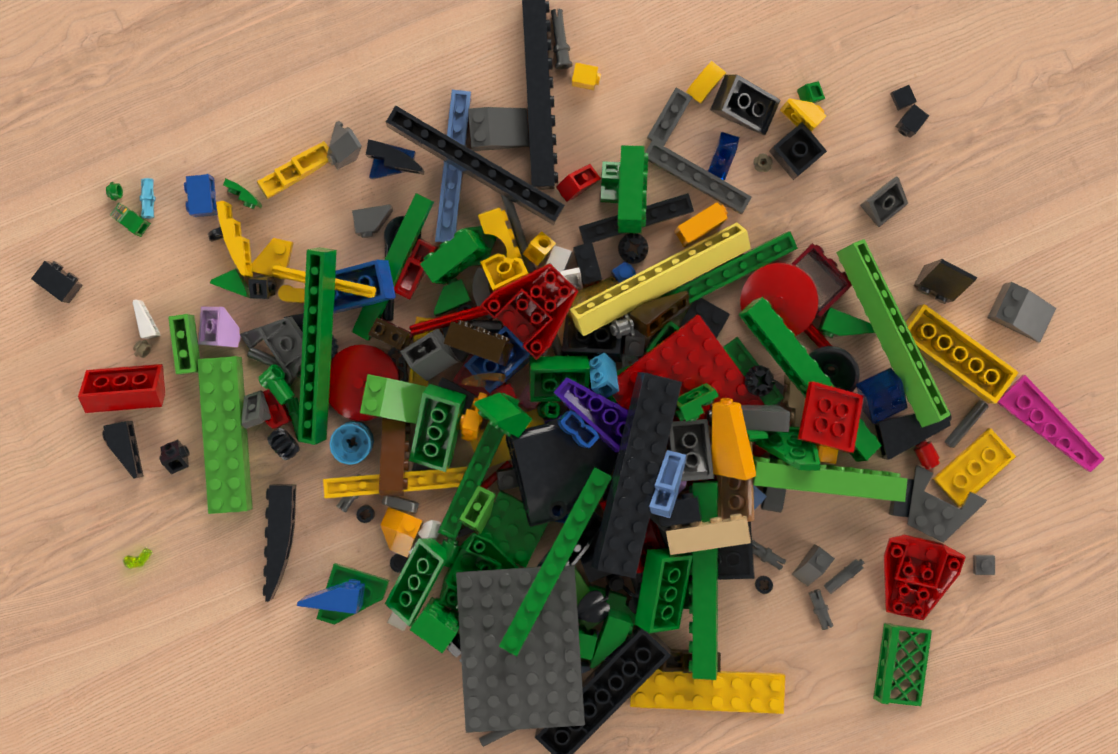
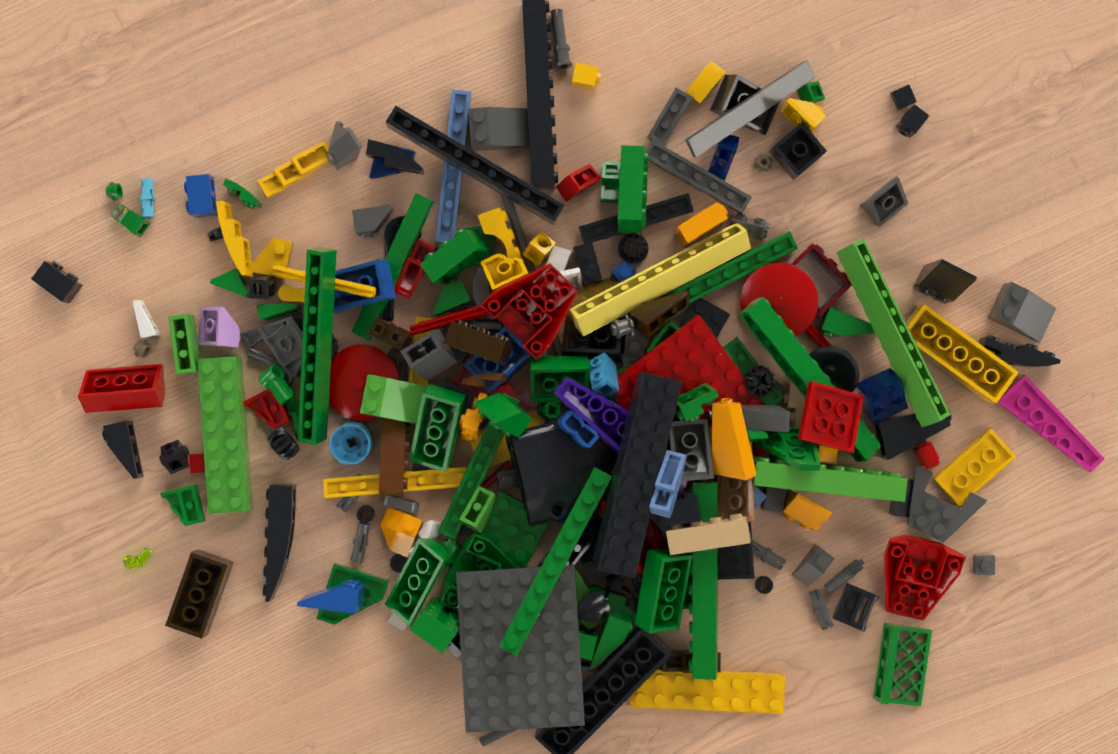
dark grey slope [241,390,271,429] -> none
dark grey axle [945,400,989,448] -> none
none -> green wing [160,484,206,526]
none -> dark brown brick [165,549,234,639]
none -> red tile [189,453,205,473]
none -> green slope [256,304,301,321]
none -> dark grey pin [351,522,370,563]
none -> tile [685,61,815,157]
none -> dark grey hinge [729,214,770,239]
none -> light orange slope [782,490,832,531]
none -> black plate [832,583,879,632]
none -> black slope [978,335,1061,367]

